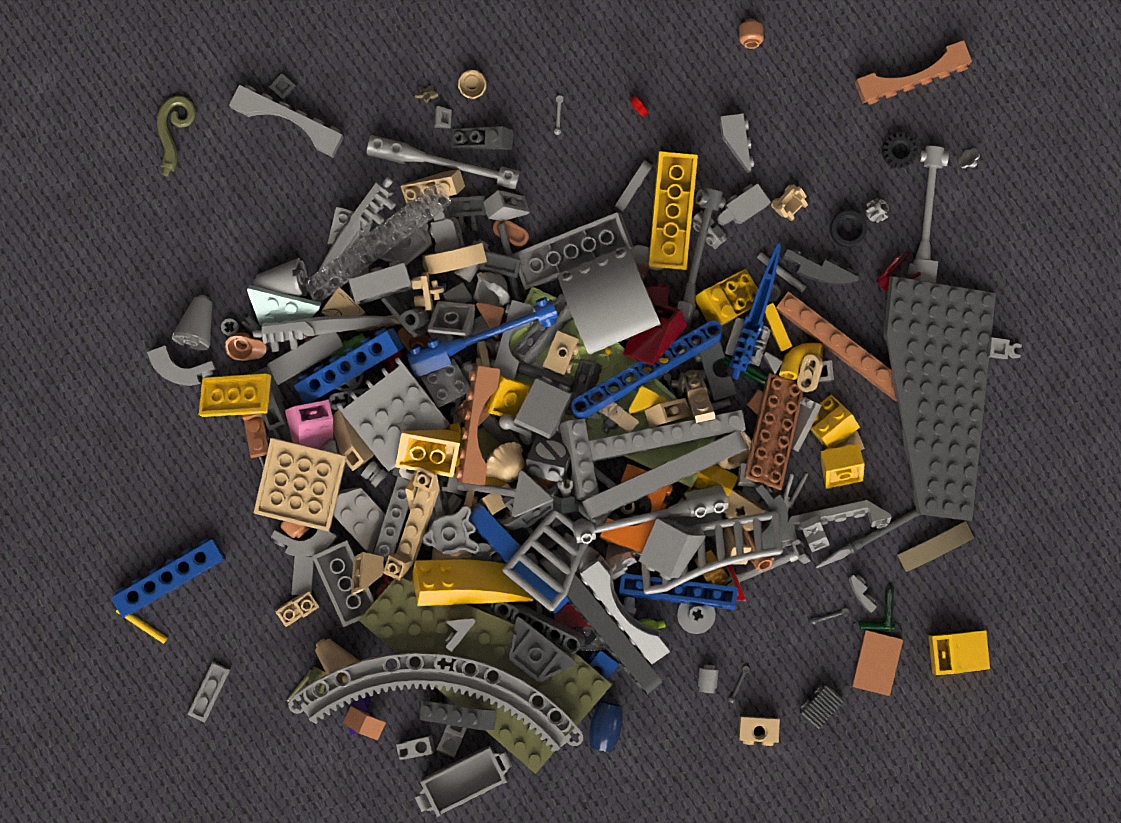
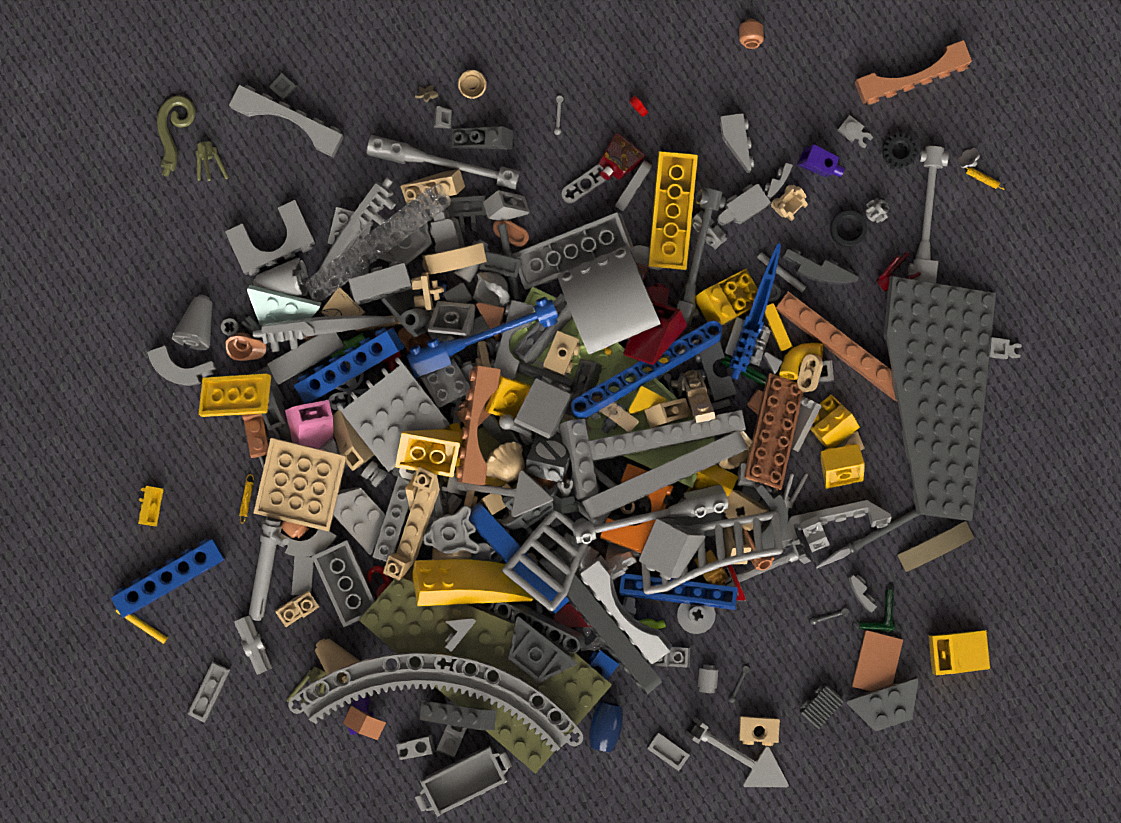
tan slope [351,552,385,595] -> none
none -> yellow plate [138,486,163,527]
none -> olive plant [196,141,229,181]
none -> light grey arch [225,200,316,276]
none -> light grey piece [234,615,273,675]
none -> yellow piece [239,474,254,523]
none -> light grey cylinder [249,517,289,621]
none -> light grey beam [562,164,606,203]
none -> torso [599,133,645,180]
none -> light grey tile [647,733,690,771]
none -> light grey slope [648,647,690,667]
none -> light grey piece [685,717,789,787]
none -> light grey slope [764,163,793,200]
none -> dark purple torso [797,144,845,177]
none -> light grey plate [837,115,873,148]
none -> dark grey wing [846,676,918,731]
none -> yellow piece [966,167,1005,190]

